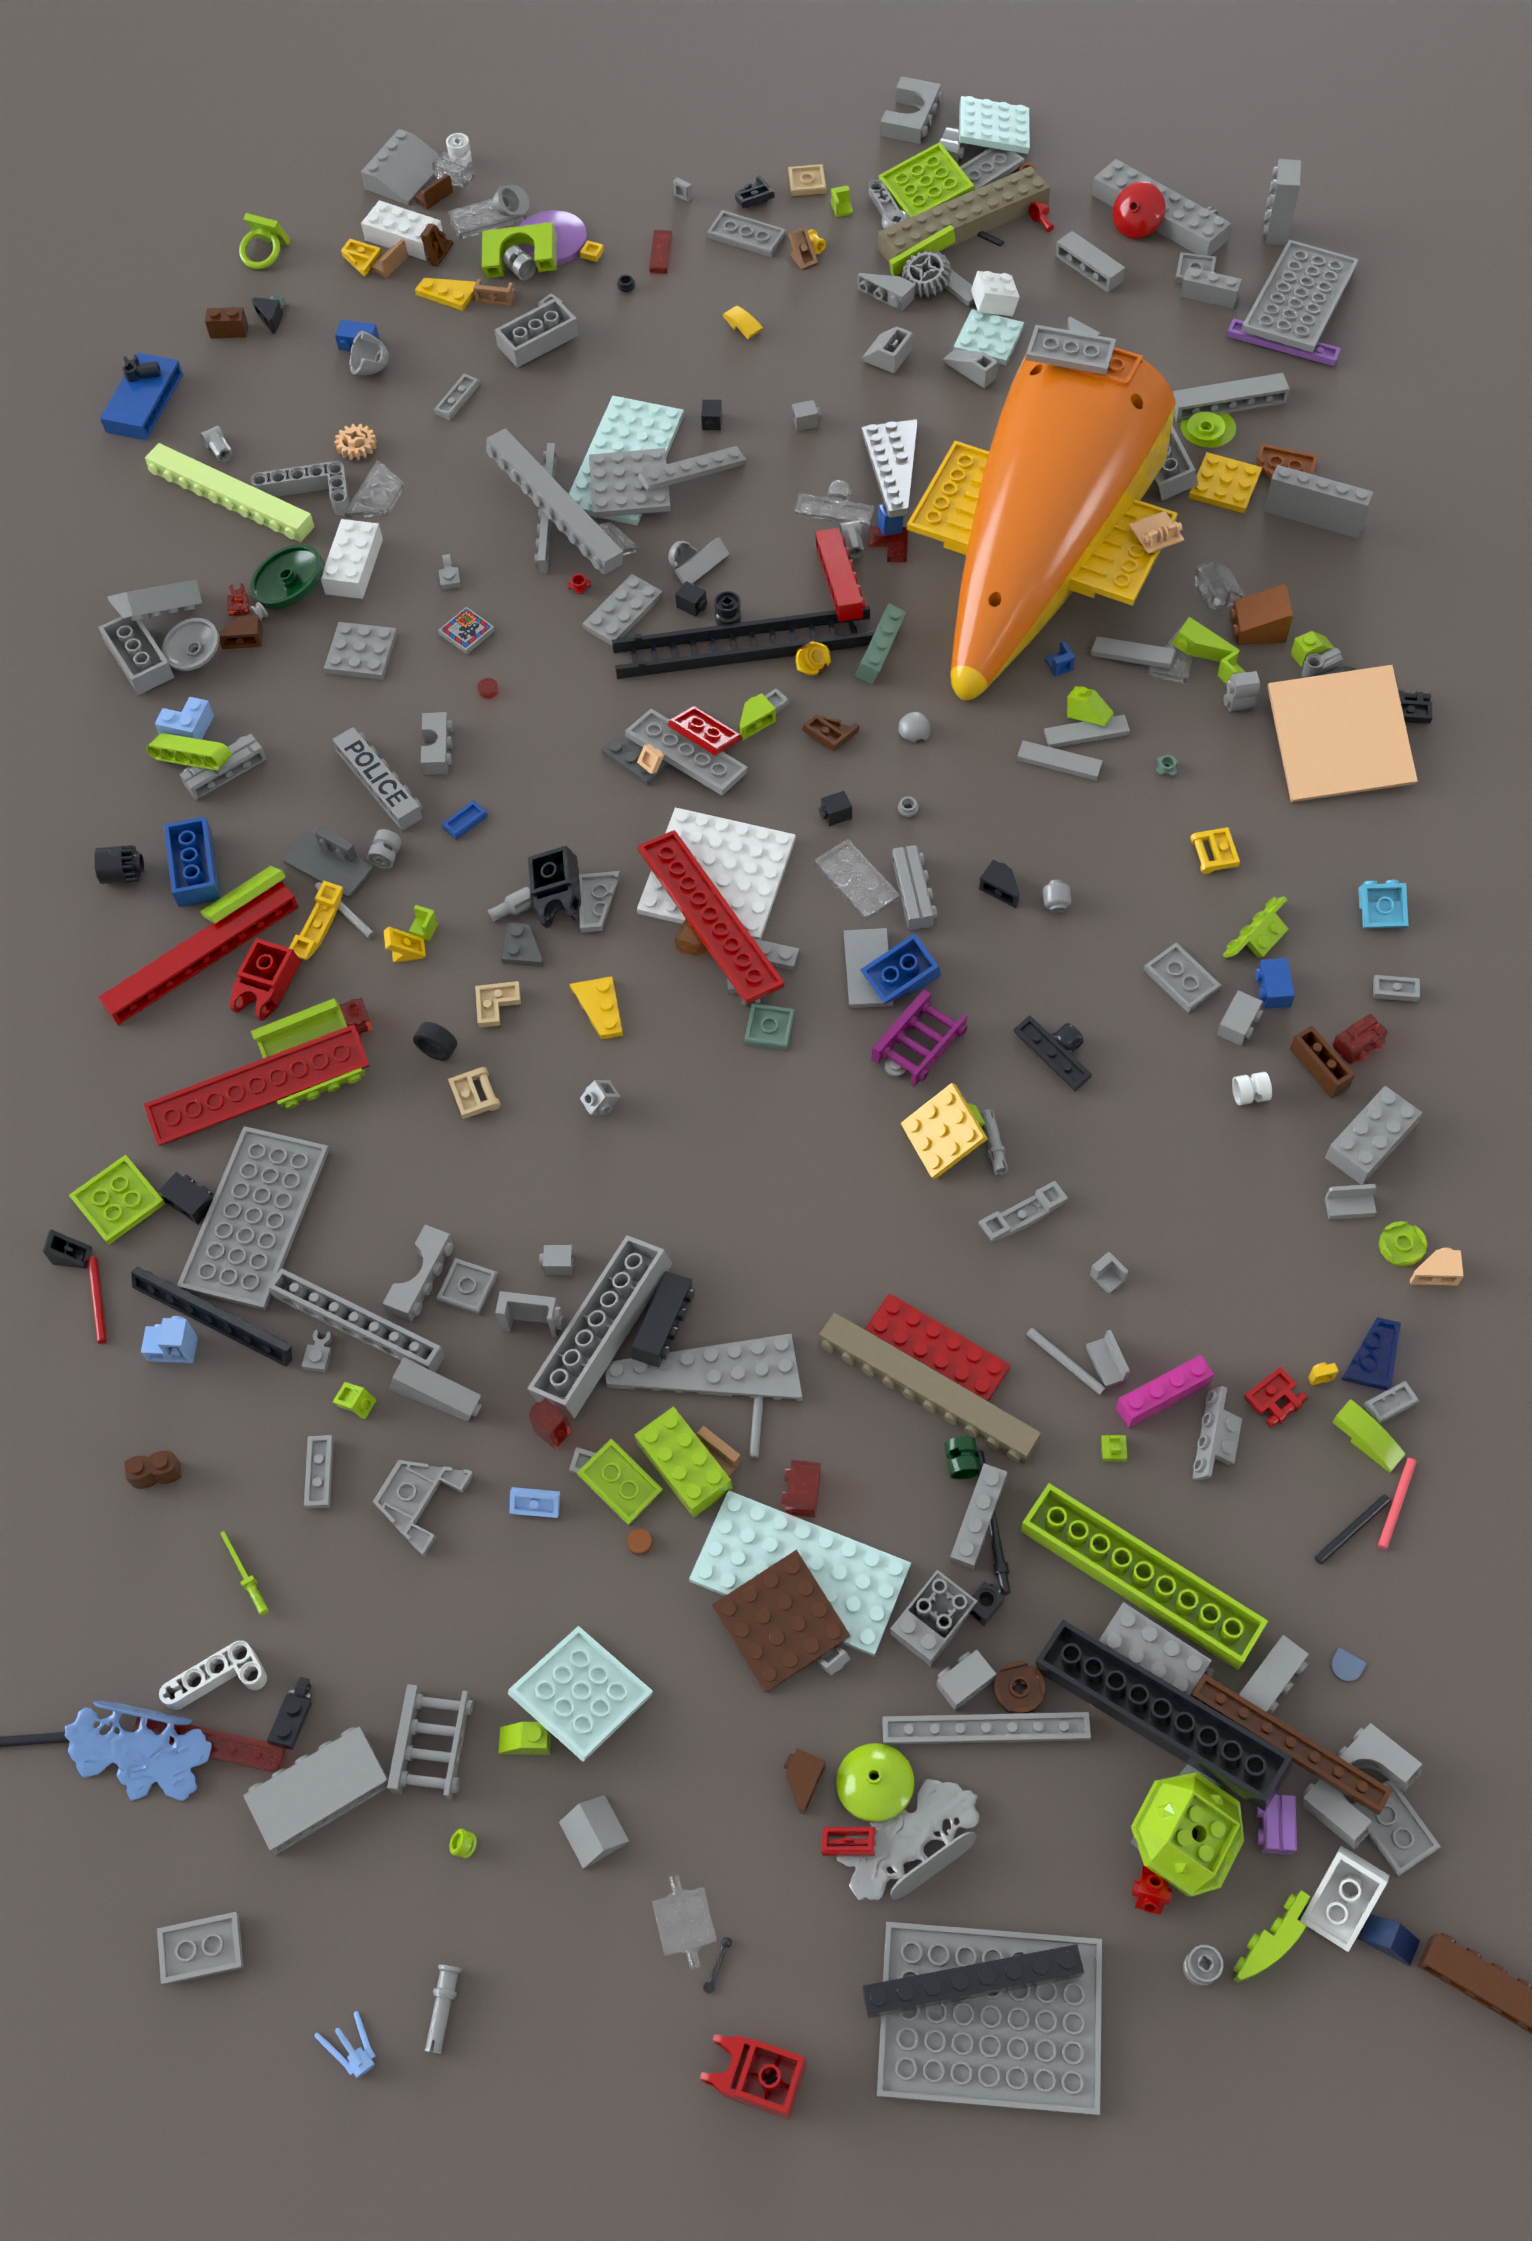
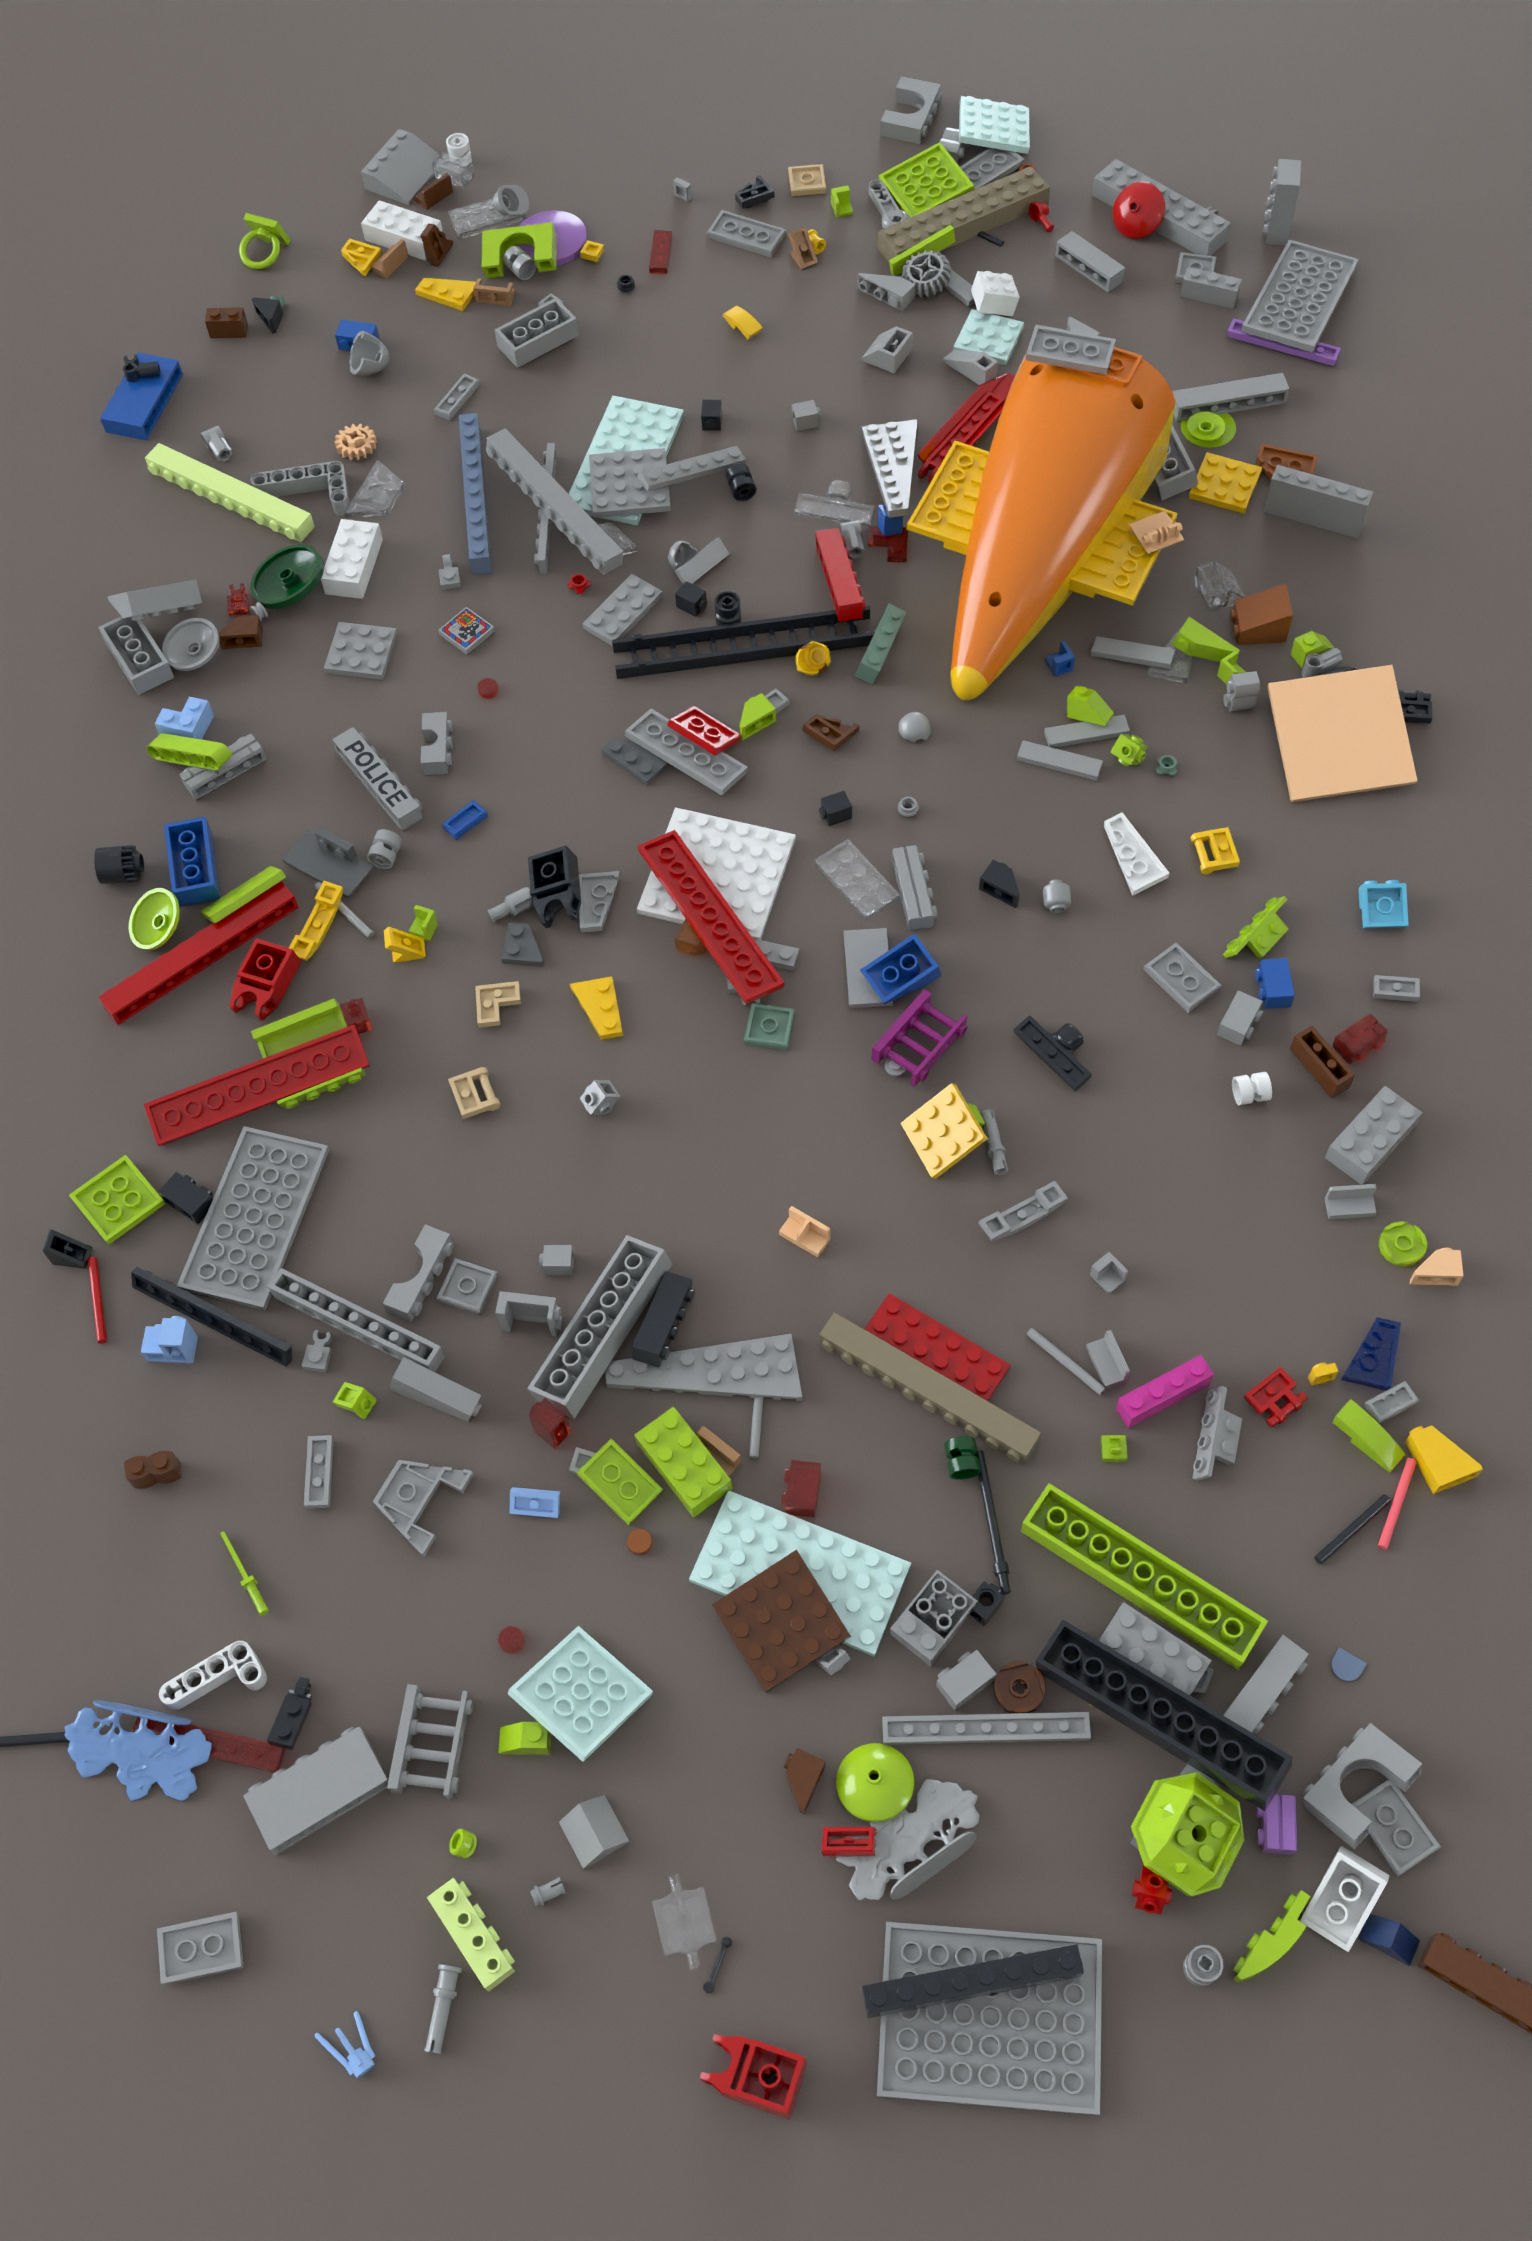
black tyre [413,1022,458,1061] -> none
light nougat tile [637,744,665,774] -> none
light grey arch [950,1463,1007,1570] -> none
reddish brown plate [1191,1674,1393,1815] -> none
none -> lime dish [129,888,180,950]
none -> yellowish green brick [427,1878,515,1992]
none -> sand blue brick [459,413,492,575]
none -> clear red tile [498,1626,524,1653]
none -> light grey pin [530,1877,565,1906]
none -> black wheel [726,463,757,501]
none -> light nougat panel [779,1206,830,1257]
none -> red hinge [917,373,1015,483]
none -> white wing [1104,813,1169,896]
none -> lime brick [1110,734,1147,766]
none -> yellow slope [1405,1425,1483,1494]

